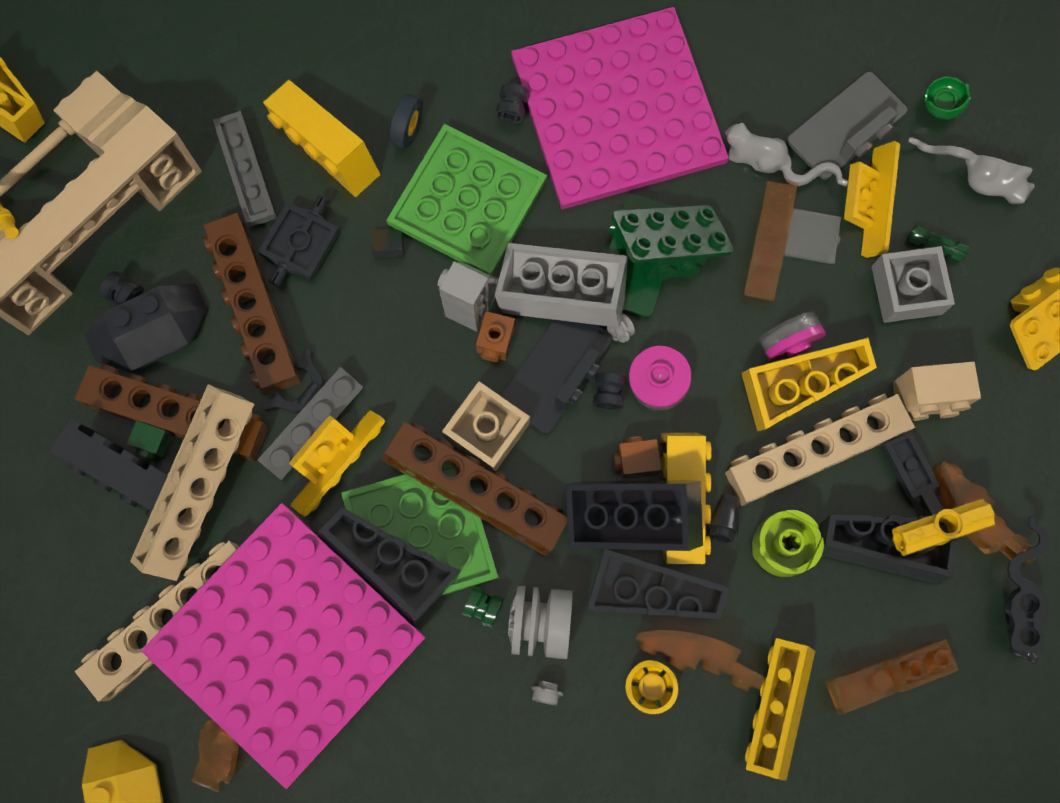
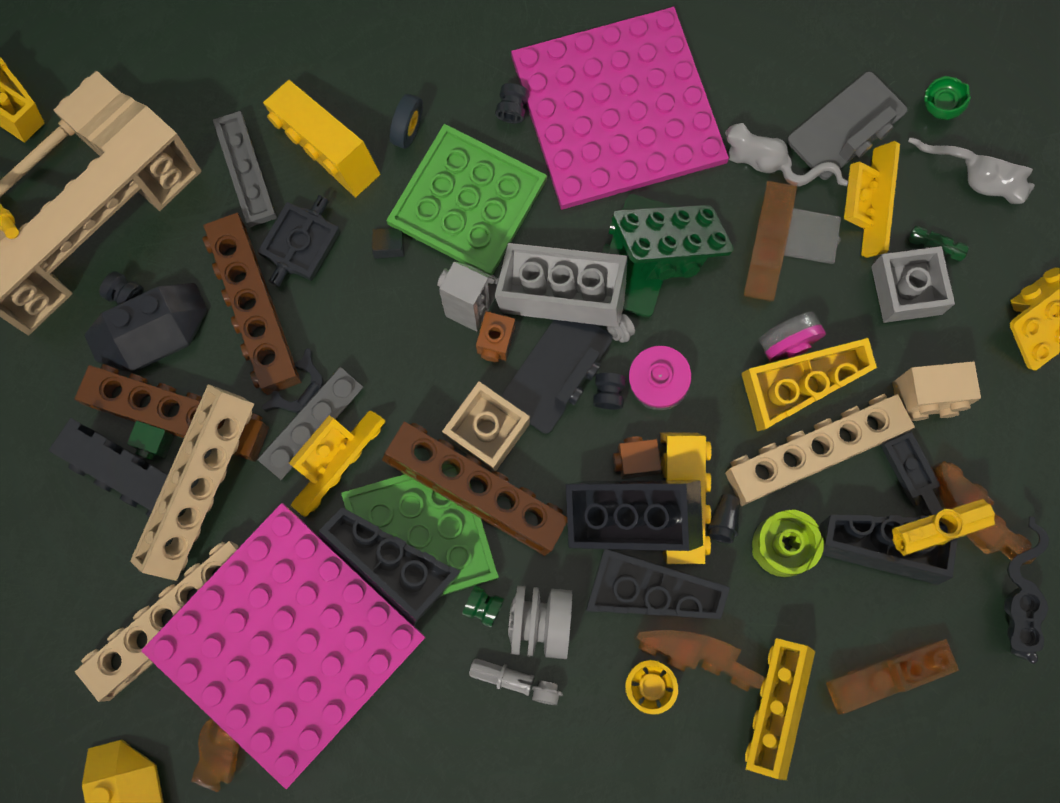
none -> light grey axle [469,659,535,696]

